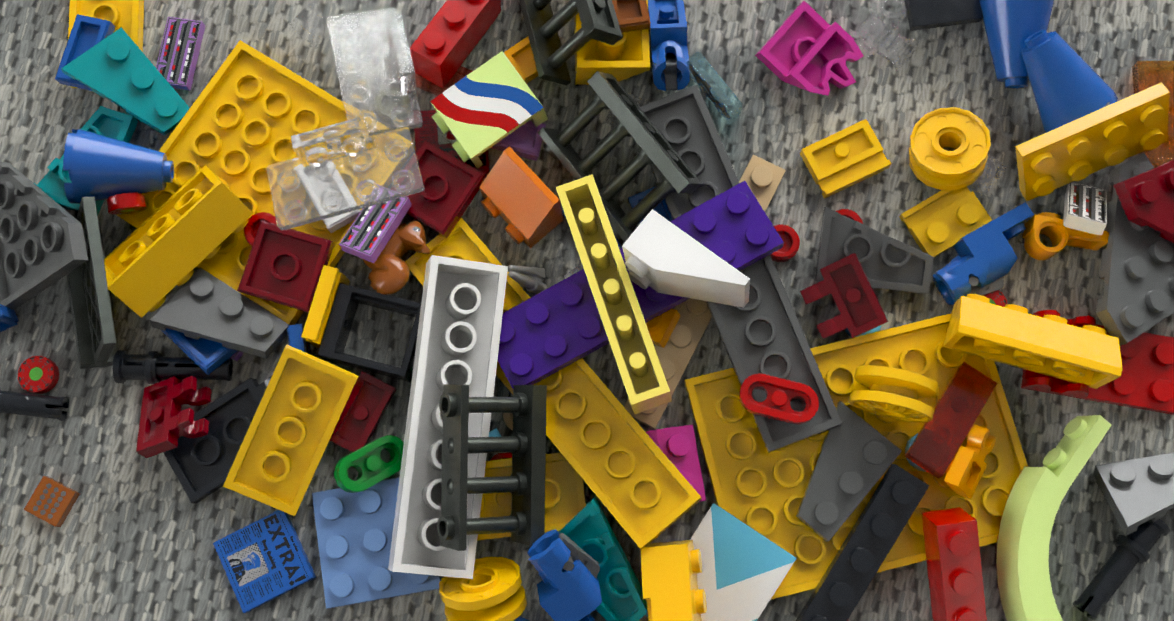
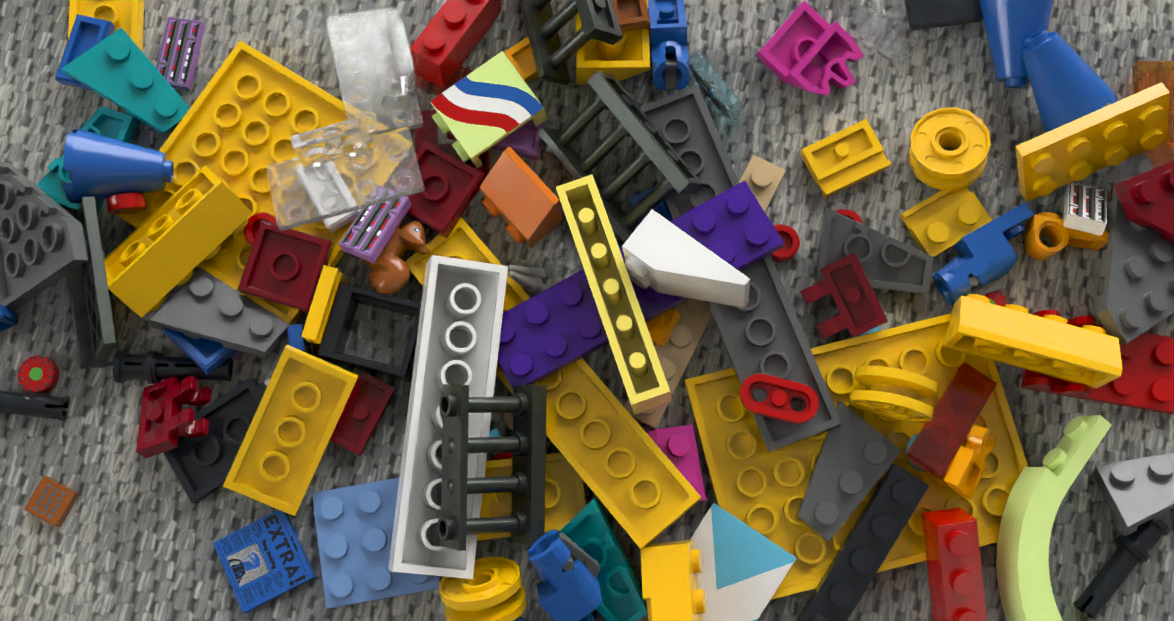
green plate [334,435,404,493] -> none

